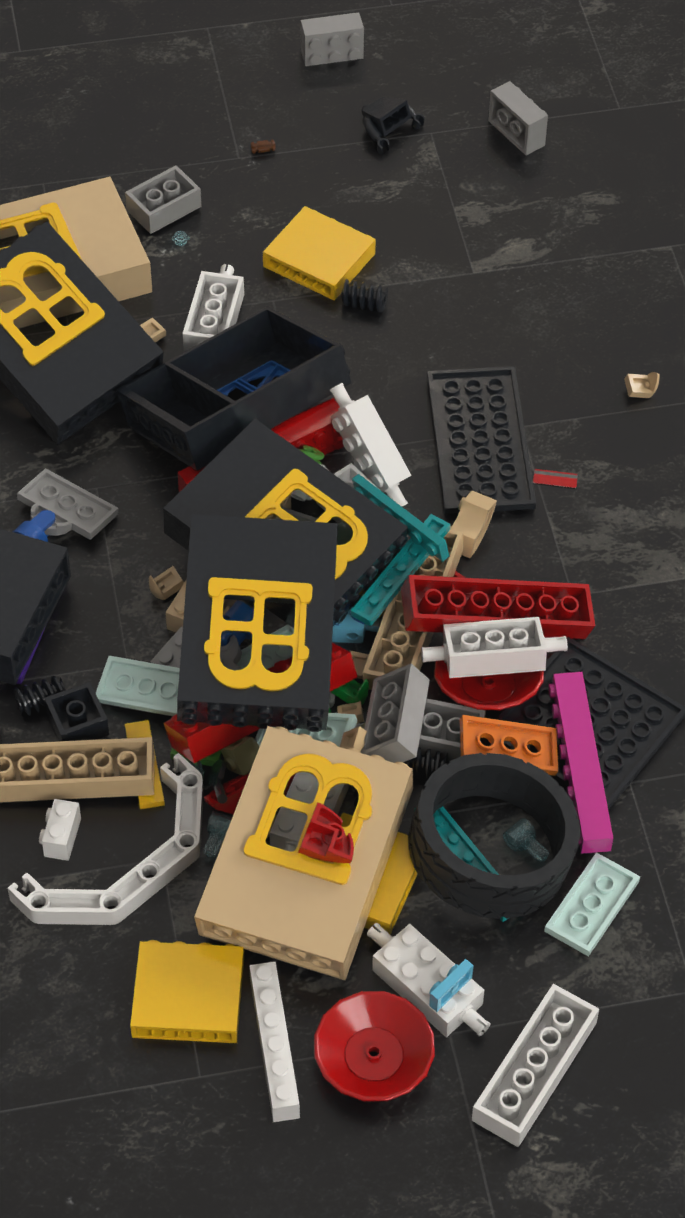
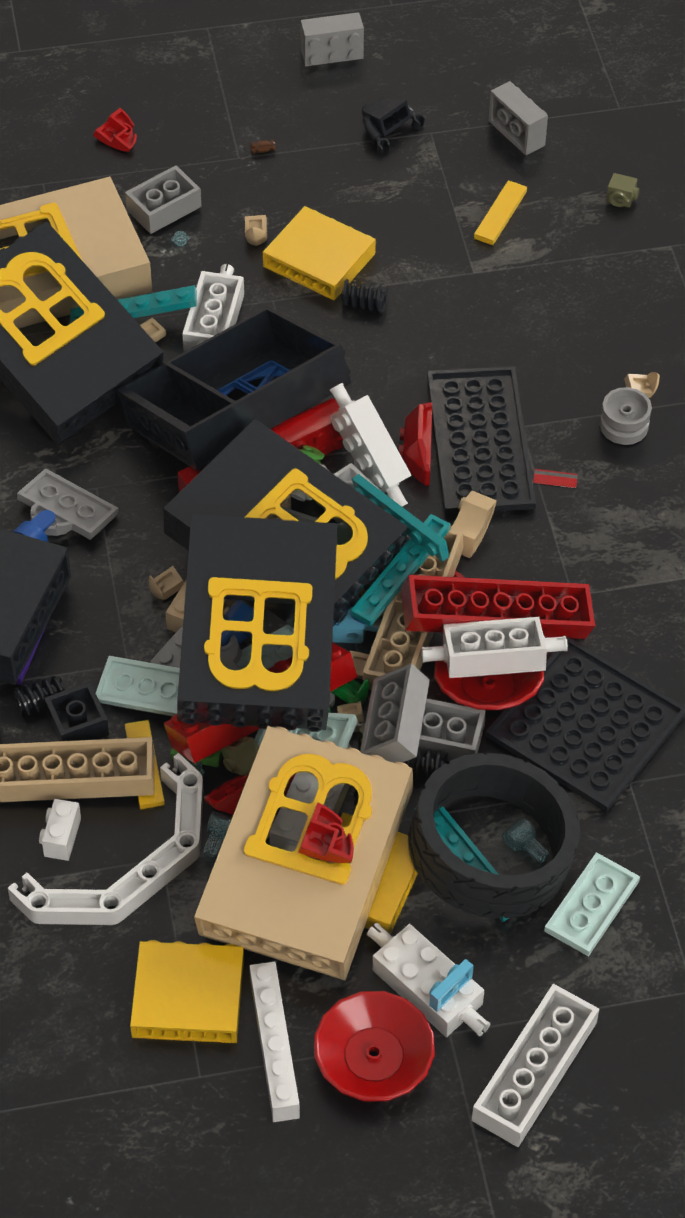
black piece [203,759,227,804] -> none
tan plate [340,726,367,752] -> none
orange plate [460,715,558,776] -> none
dark pink brick [548,672,613,854] -> none
none -> teal plate [69,285,197,324]
none -> red brick [93,108,137,152]
none -> tan plate [245,215,267,246]
none -> red wedge [399,402,432,486]
none -> yellow tile [474,180,527,245]
none -> light grey wheel [600,387,652,445]
none -> olive brick [606,173,640,207]

